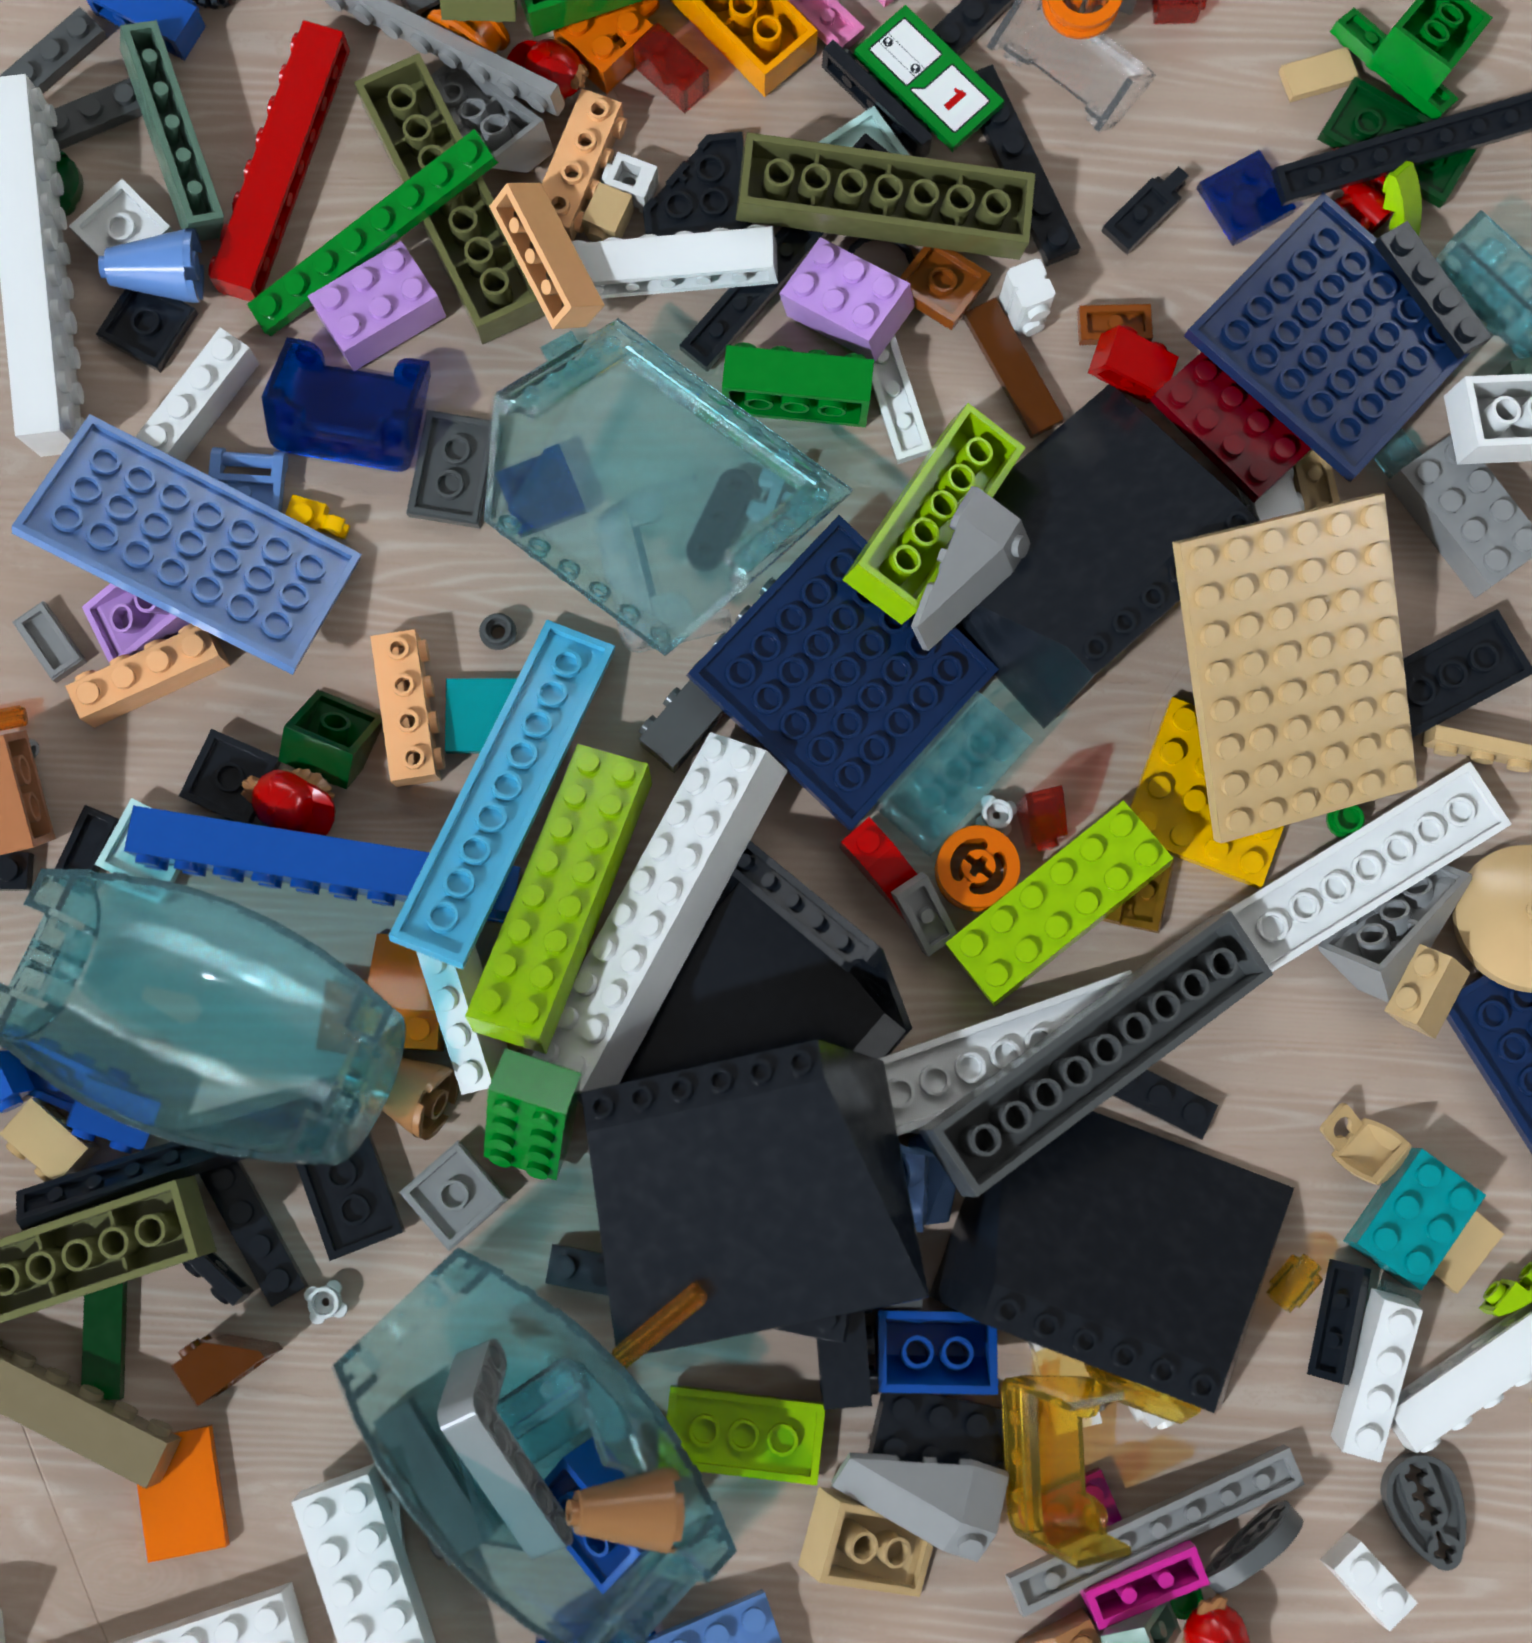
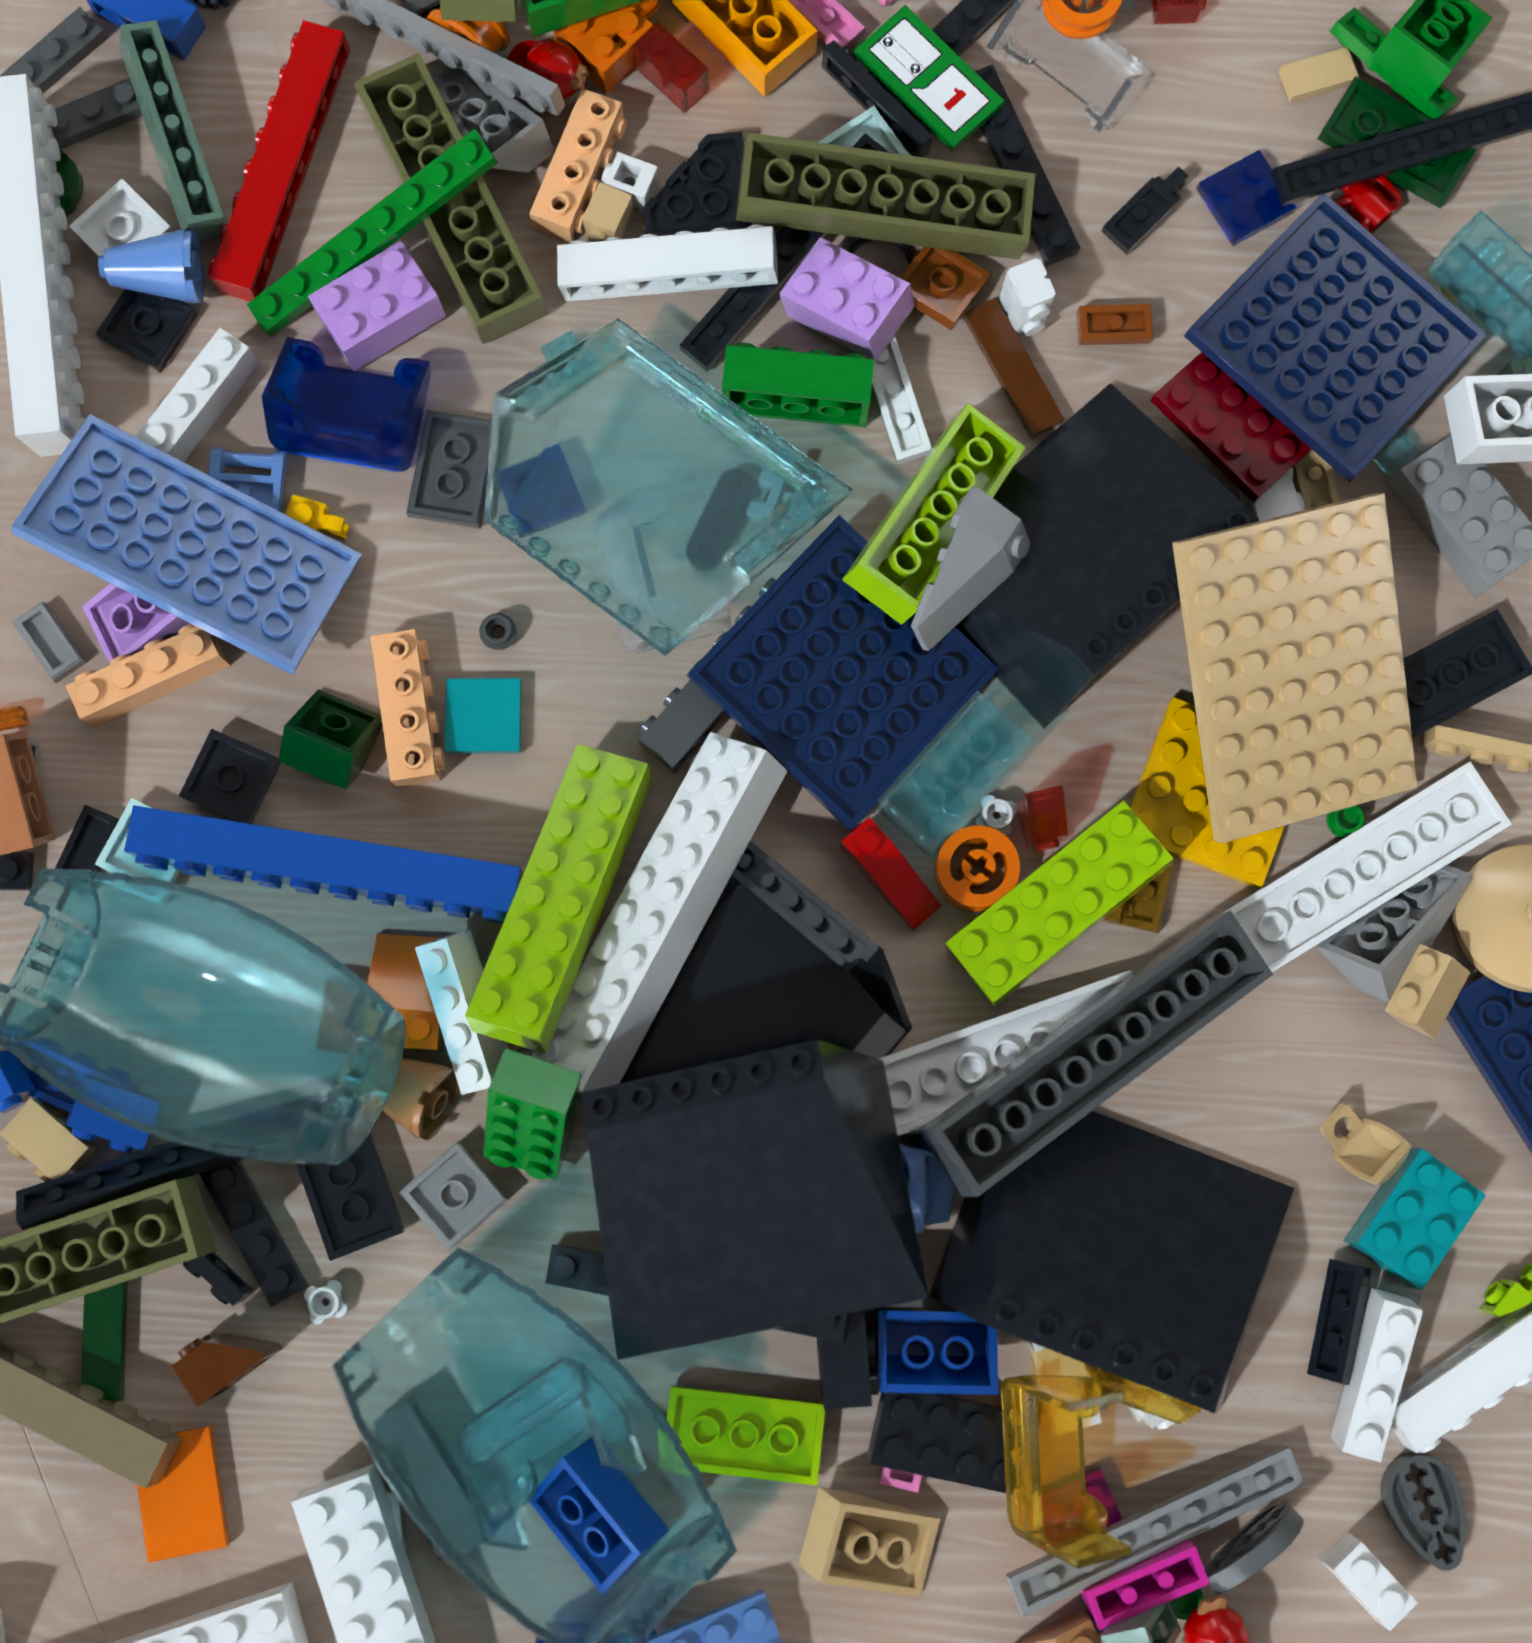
red hair [241,768,336,836] -> none
medium azure plate [389,620,615,970] -> none
light grey beam [437,1338,573,1559] -> none
light nougat brick [489,183,605,329] -> none
medium nougat cone [566,1467,685,1554] -> none
clear orange axle [610,1283,707,1370] -> none
light grey wedge [831,1452,1009,1562] -> none
light grey plate [890,872,957,957] -> none
red brick [1088,325,1179,404] -> none
black plate [1112,1070,1218,1140] -> none
clear yellow brick [1265,1254,1323,1313] -> none
black plate [1374,221,1492,360] -> none
lime slope [1382,161,1422,236] -> none
tan tile [1432,1211,1504,1294] -> none

